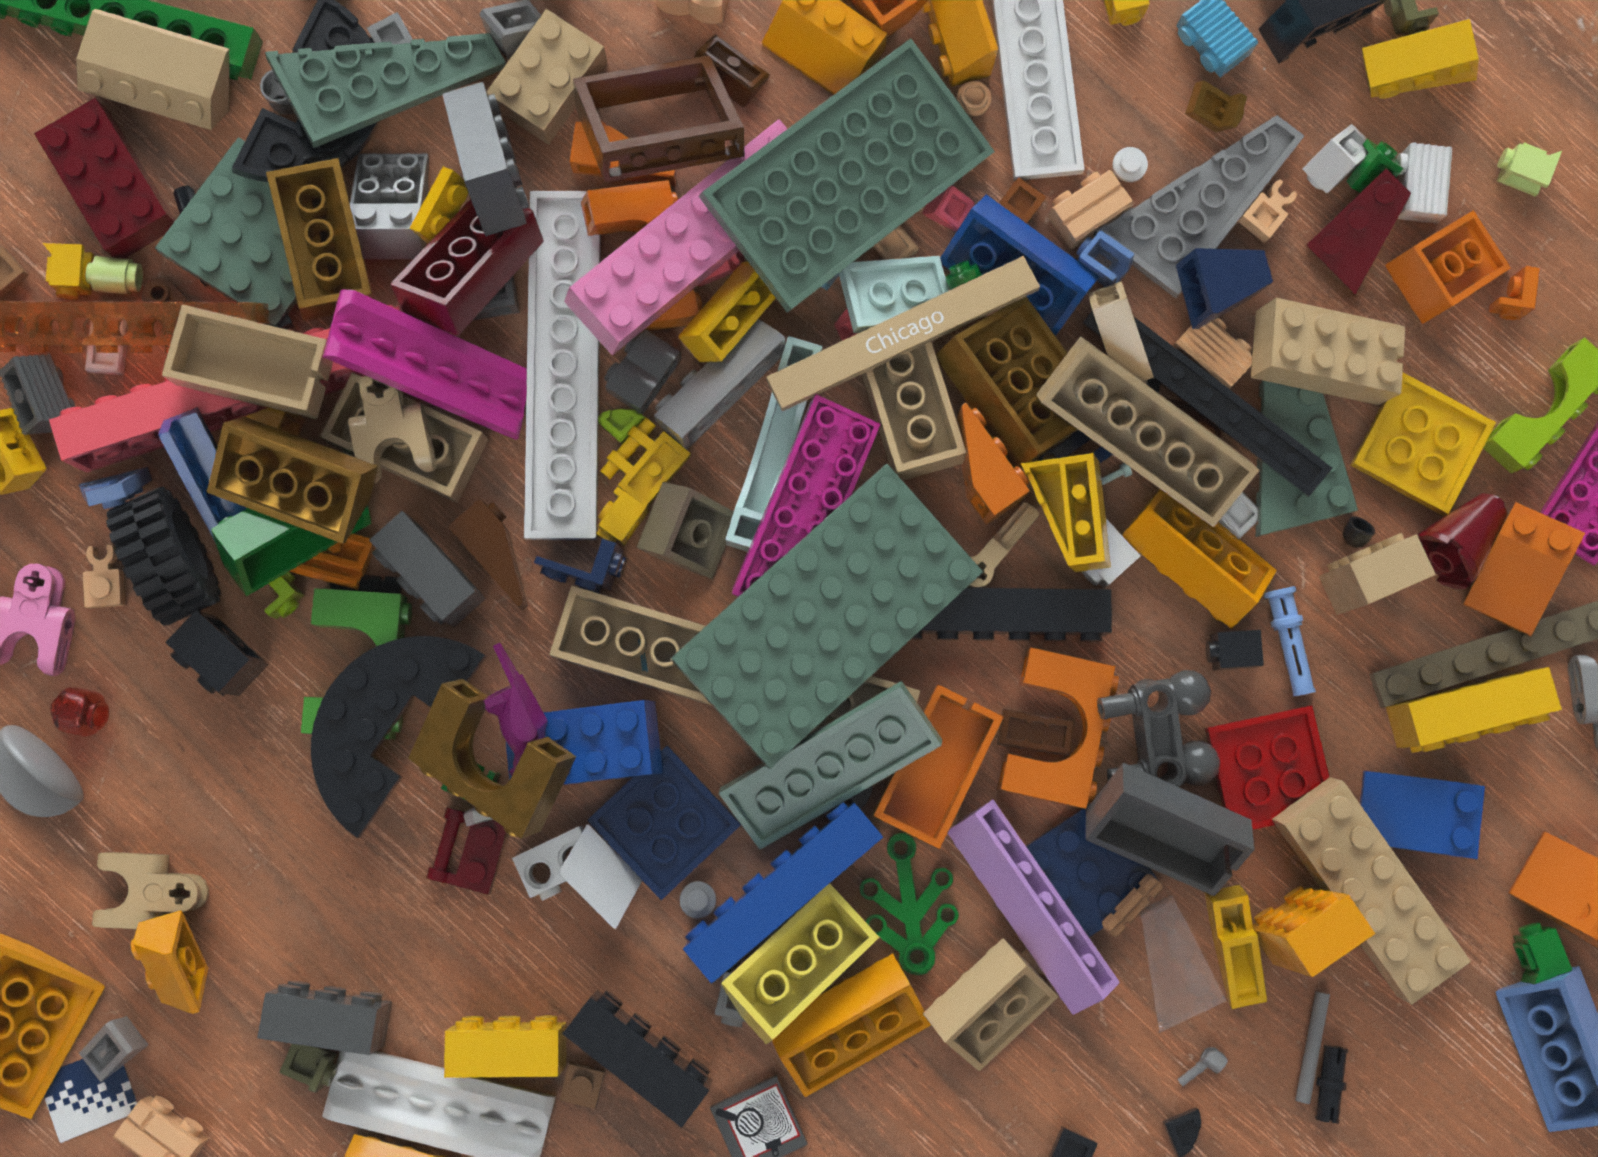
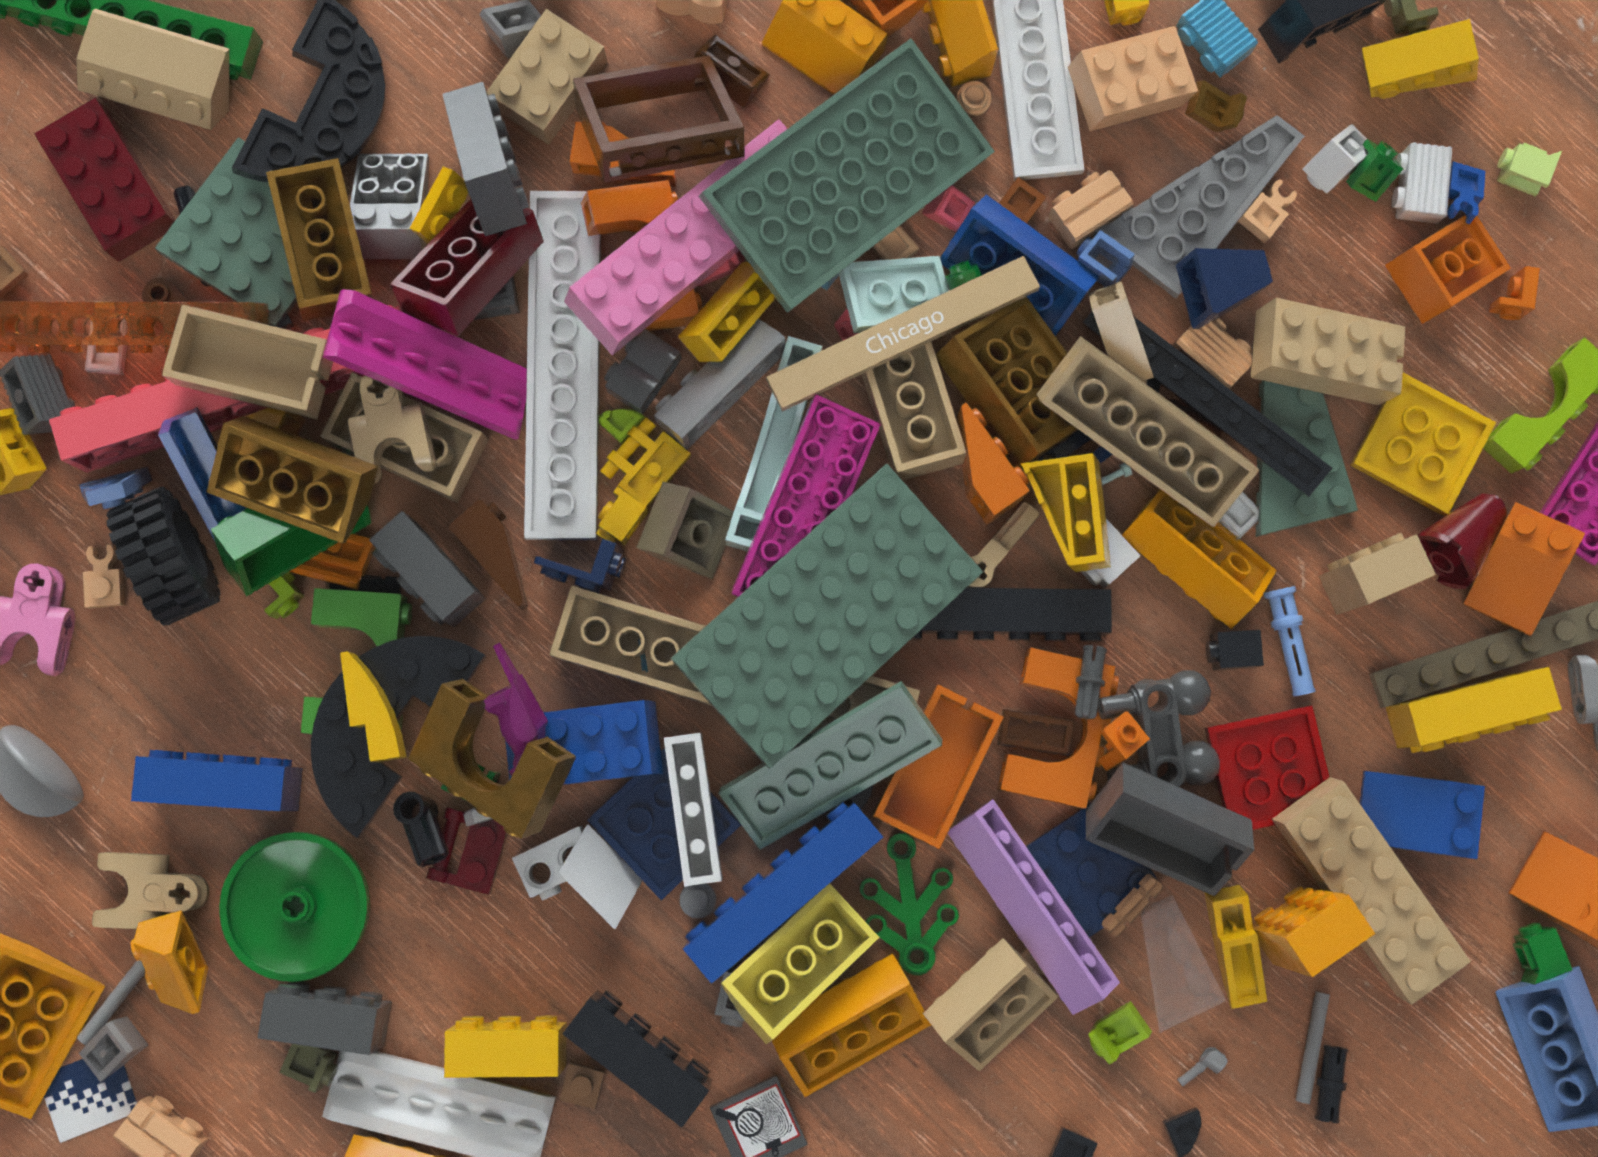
yellow window [42,243,94,300] -> none
clear red head [50,687,109,737] -> none
yellowish green brick [86,256,143,295] -> none
black brick [165,610,268,696] -> none
light grey wheel [260,70,294,115] -> none
sand green wing [265,33,506,148] -> none
light grey plate [367,12,413,45] -> none
white plate [1112,147,1148,182] -> none
dark red wing [1306,168,1411,295] -> none
black hinge [1343,517,1375,548] -> none
none -> light grey bar [77,960,145,1045]
none -> blue brick [131,750,303,811]
none -> green dish [219,832,370,982]
none -> yellow slope [340,651,407,762]
none -> black piece [393,791,450,867]
none -> white brick [664,733,723,887]
none -> light nougat brick [1067,26,1198,132]
none -> dark grey axle [1075,645,1107,719]
none -> lime bracket [1088,1001,1152,1065]
none -> orange bracket [1098,711,1150,771]
none -> blue plate [1447,161,1485,224]

